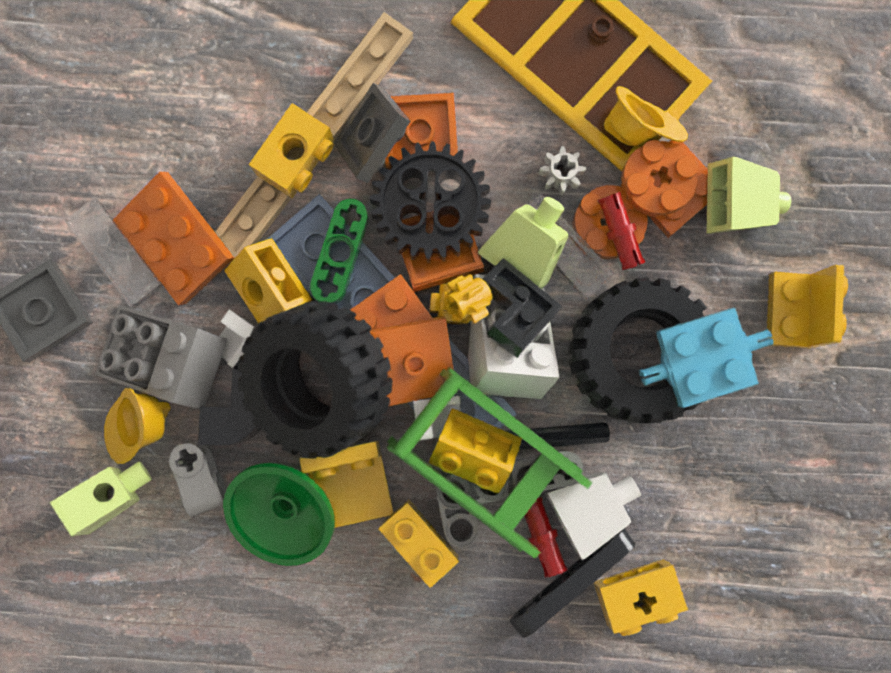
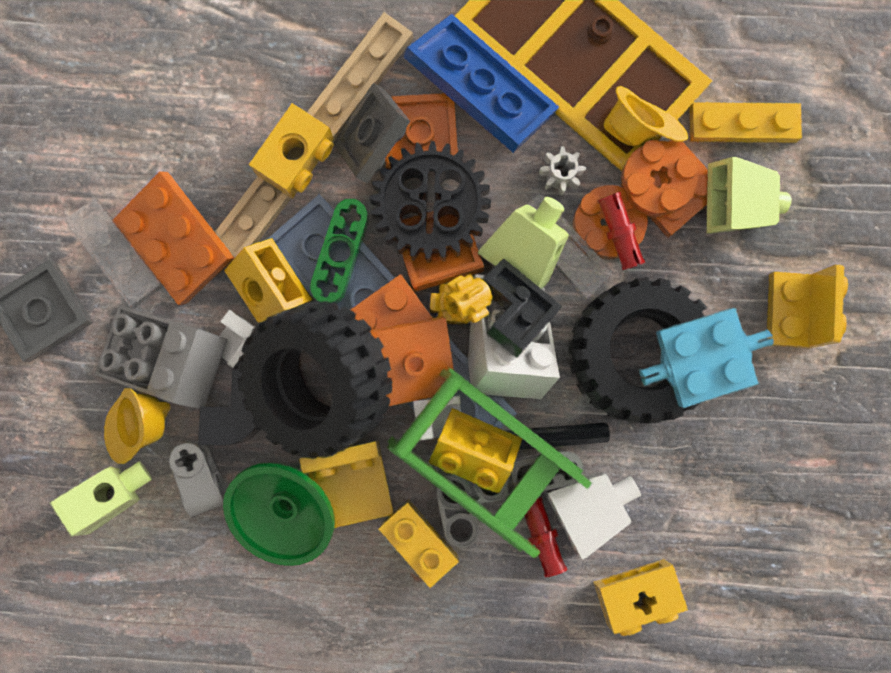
black beam [510,529,636,638] -> none
none -> blue plate [404,14,559,153]
none -> yellow plate [689,102,802,143]

